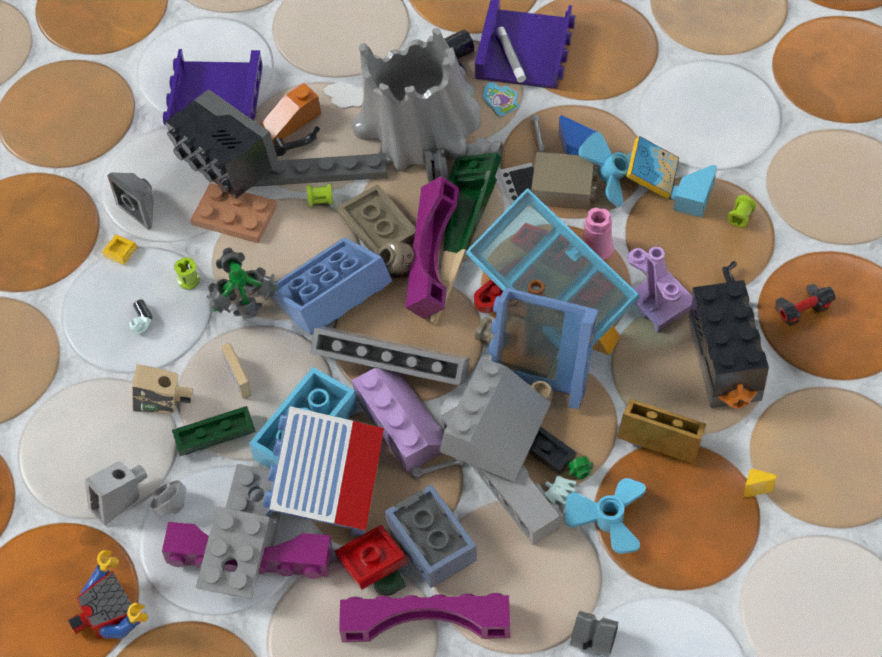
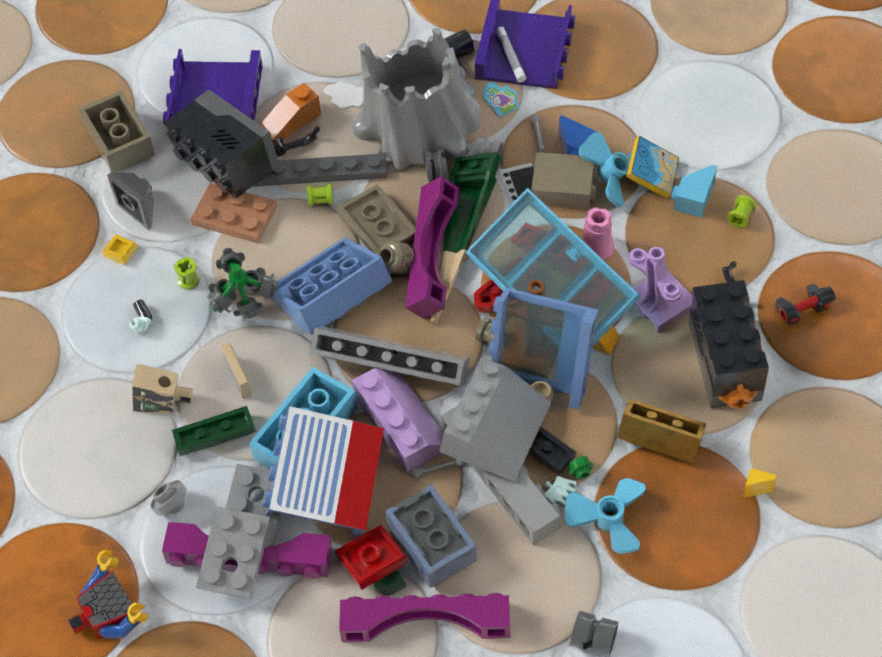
light grey torso [85,462,147,526] -> none
none -> dark tan brick [79,90,155,173]

